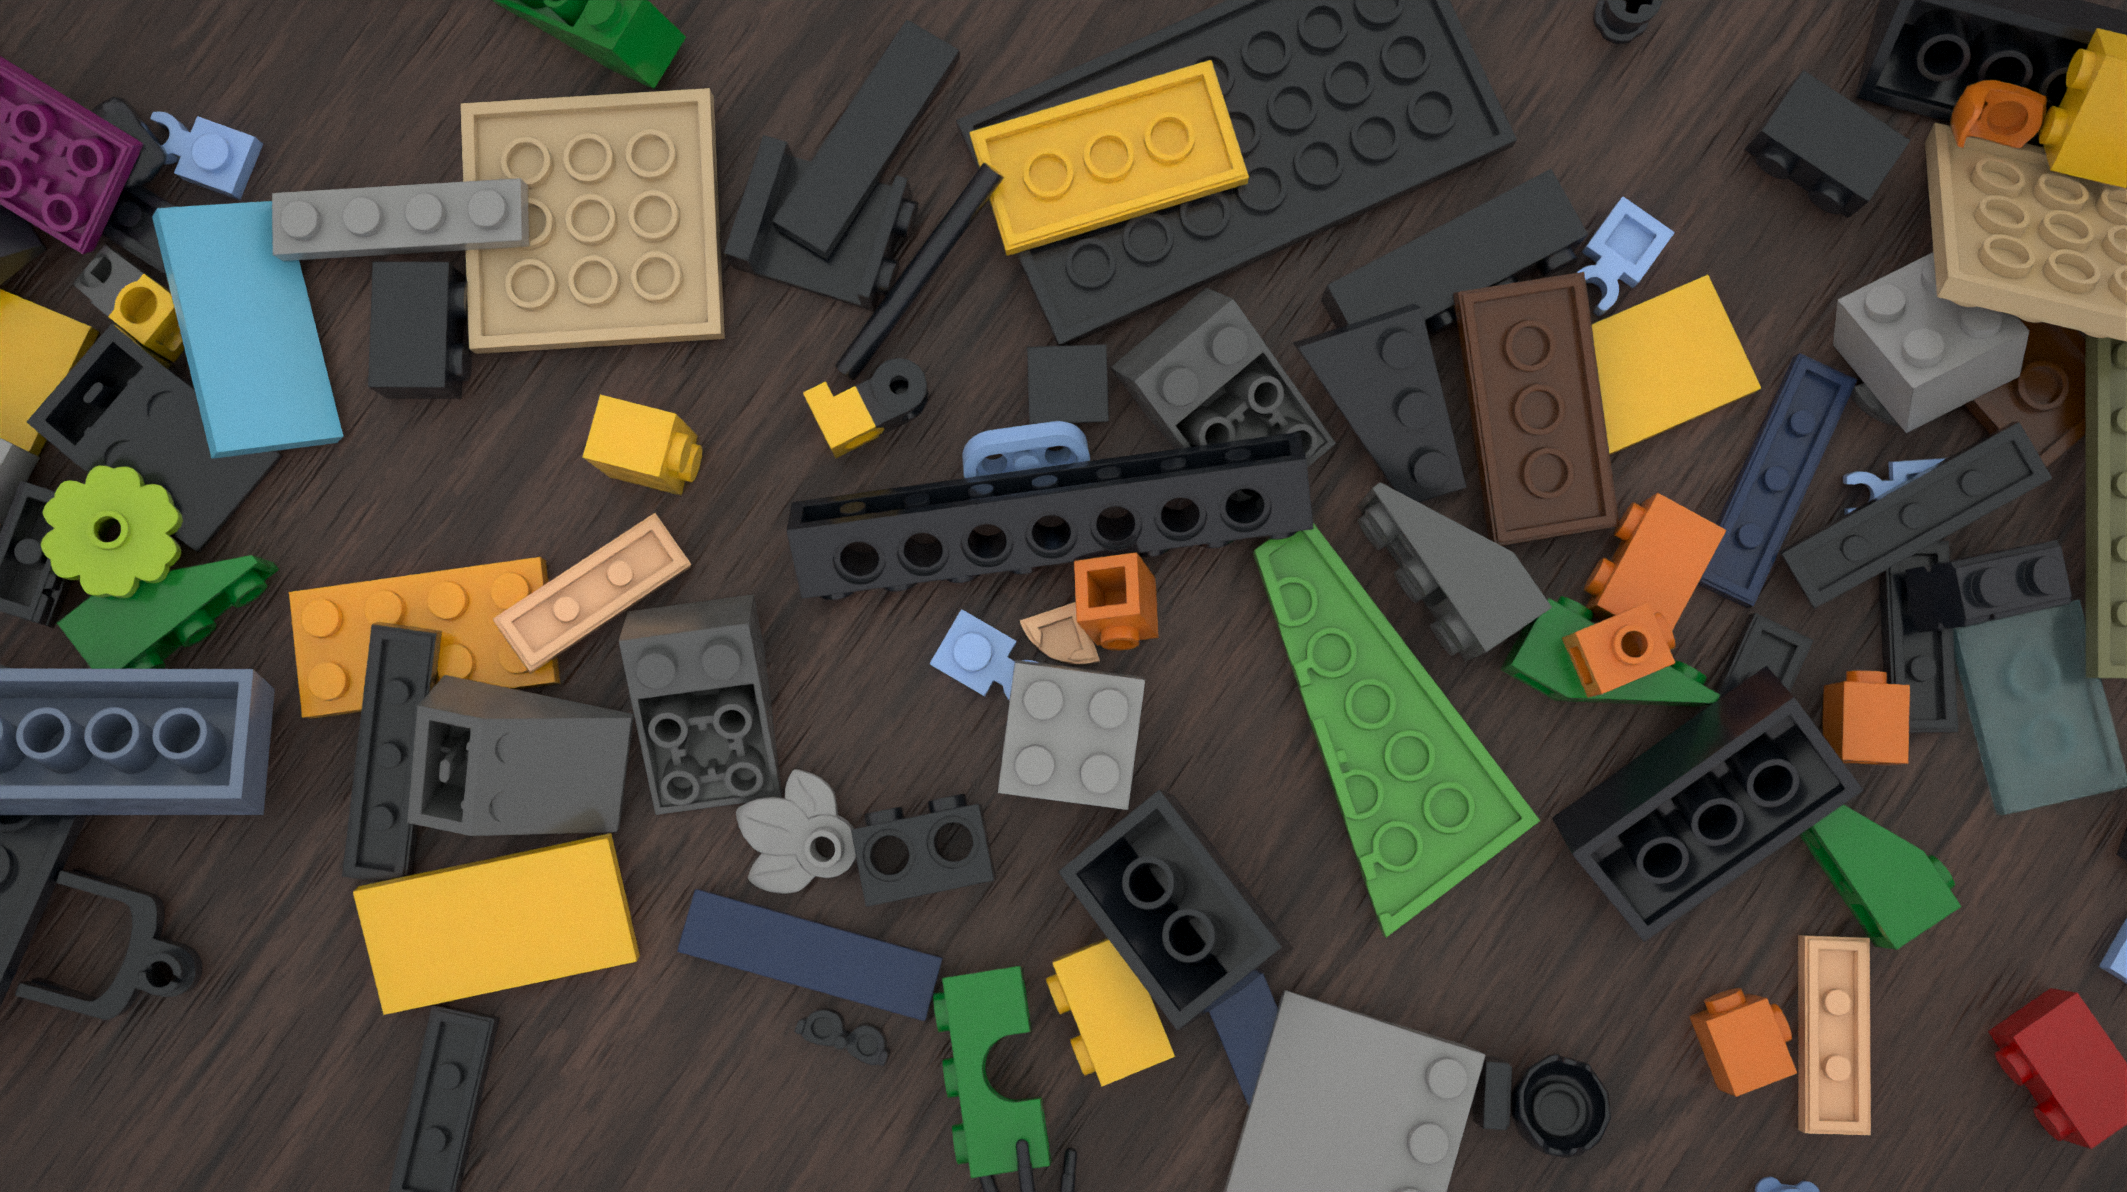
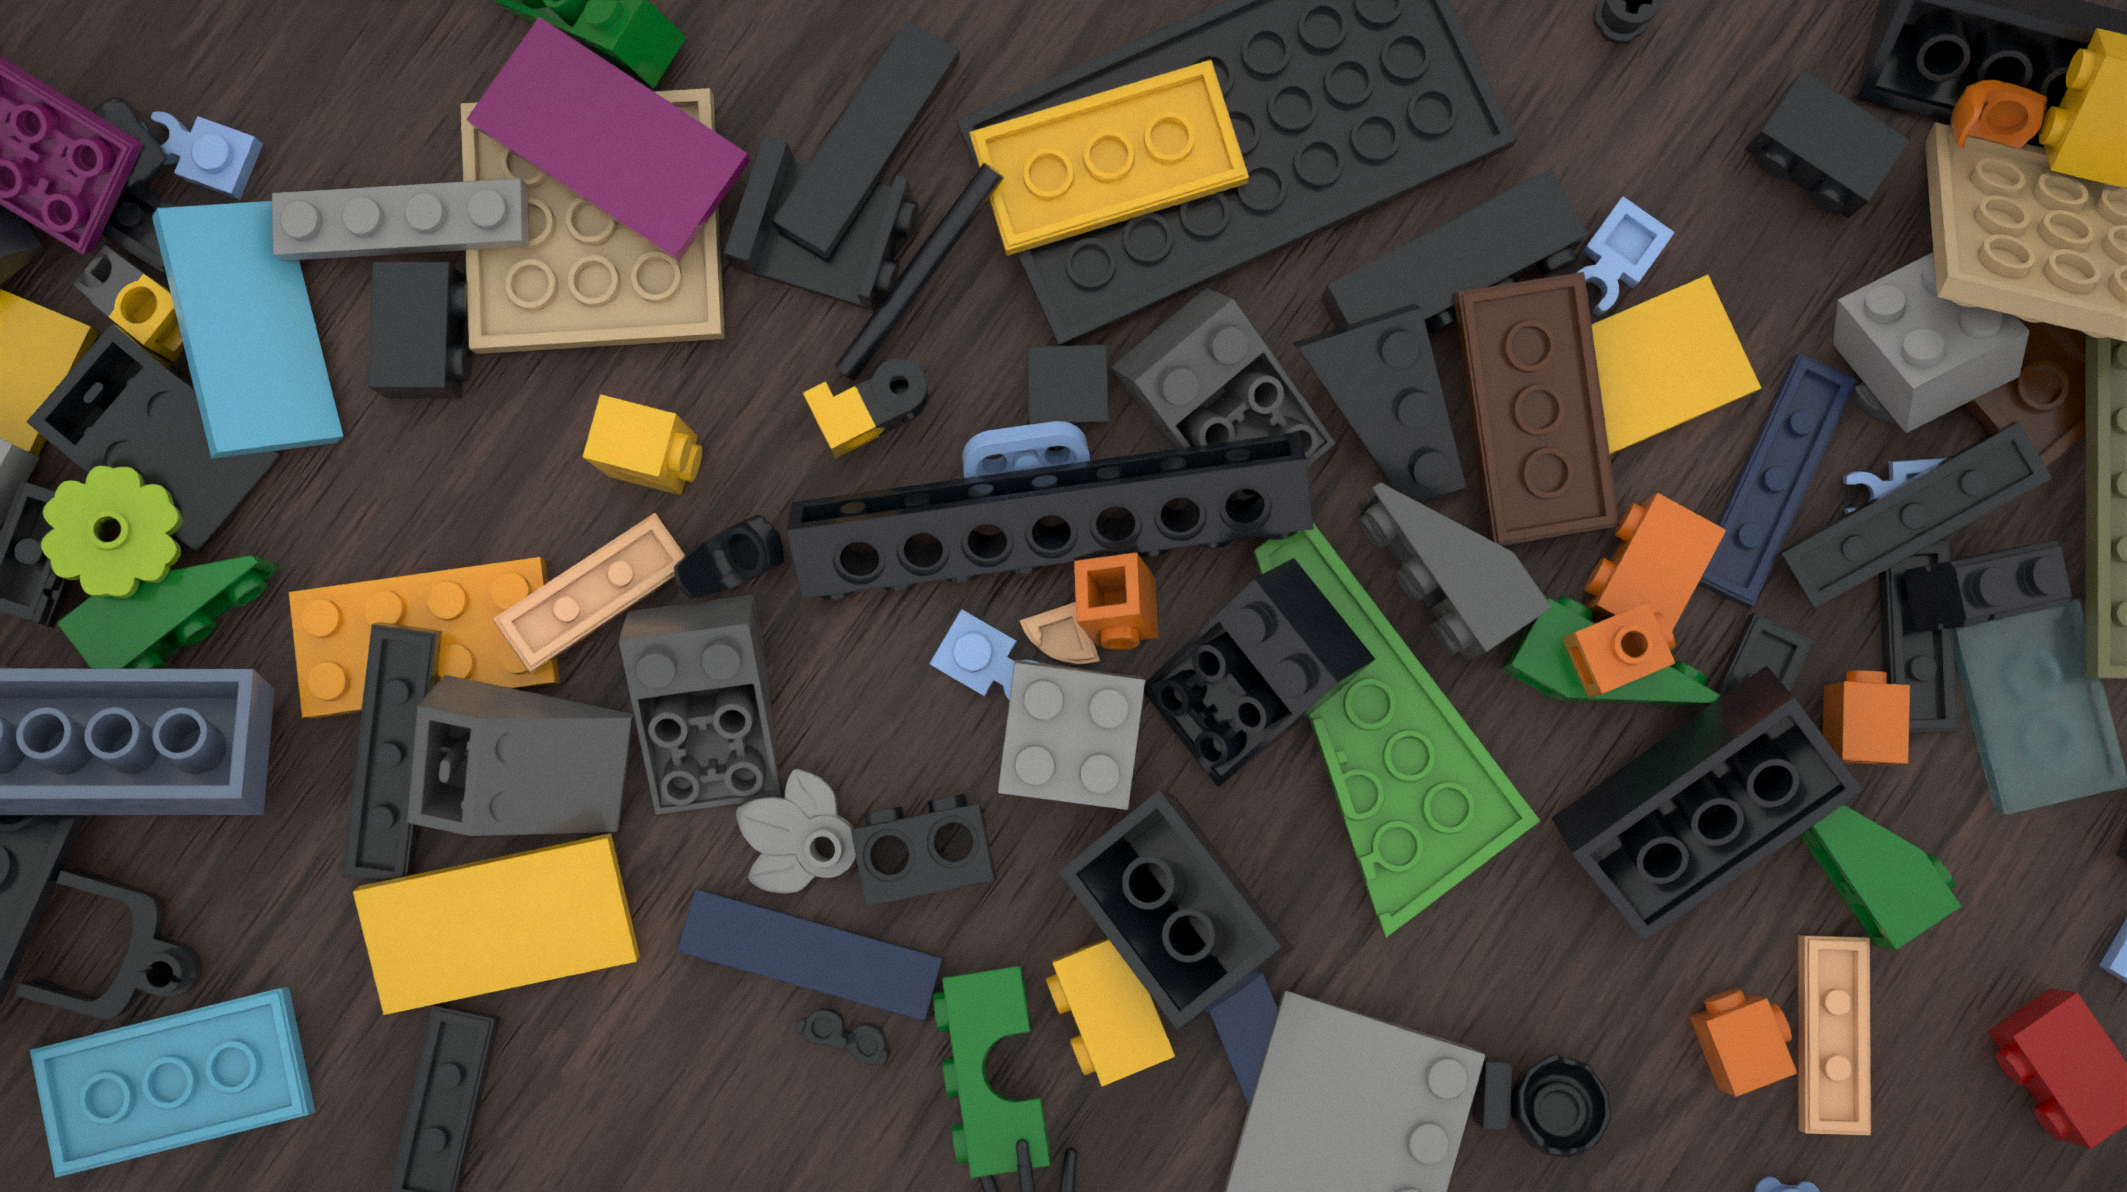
none -> medium azure tile [30,986,315,1178]
none -> magenta tile [466,17,750,262]
none -> black hair [674,515,784,599]
none -> black slope [1144,558,1375,787]

